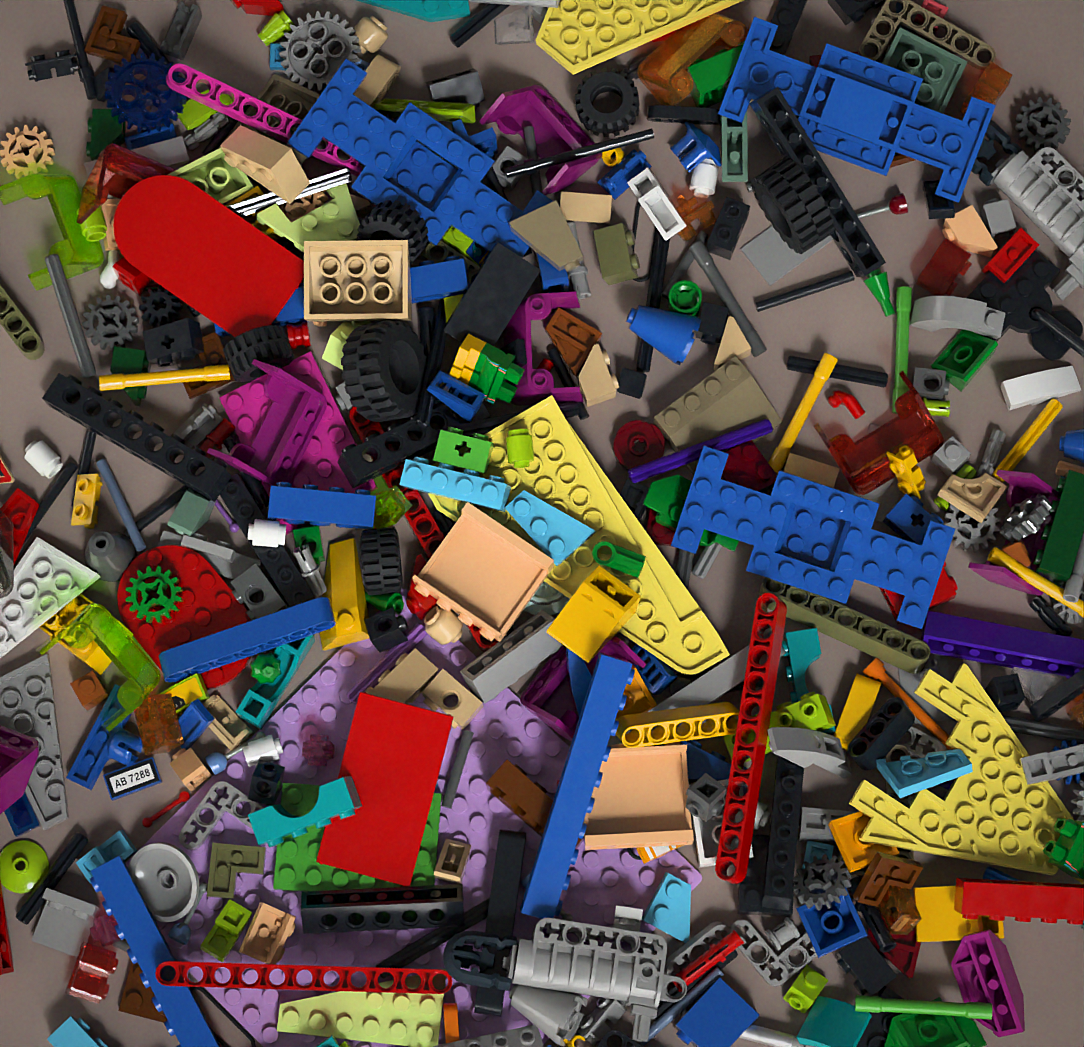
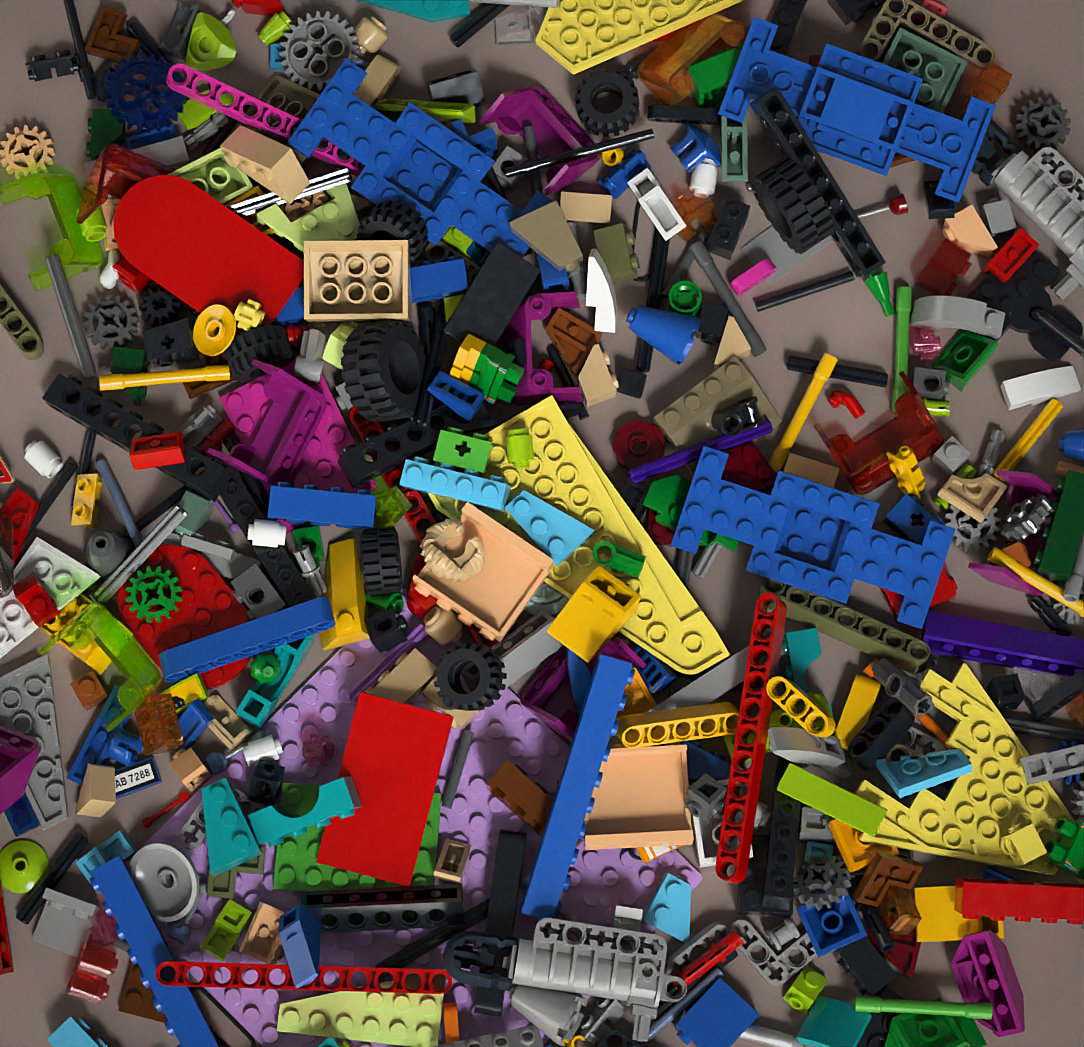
none -> red slope [12,571,61,628]
none -> tan slope [75,763,116,818]
none -> axle [89,505,187,608]
none -> red slope [129,431,185,470]
none -> lime hat [185,9,236,72]
none -> yellow dish [193,305,236,356]
none -> teal wedge [201,777,262,877]
none -> light yellow gear [234,299,265,331]
none -> blue slope [279,903,322,988]
none -> light grey piece [294,329,326,382]
none -> tan piece [420,518,485,582]
none -> black tyre [433,643,507,711]
none -> white slope [586,249,617,333]
none -> black piece [712,396,765,436]
none -> dark pink beam [730,258,777,296]
none -> yellow beam [766,676,835,738]
none -> lime slope [777,762,888,837]
none -> dark grey piece [872,657,934,717]
none -> clear pink gear [913,330,941,362]
none -> light yellow brick [1001,822,1047,867]

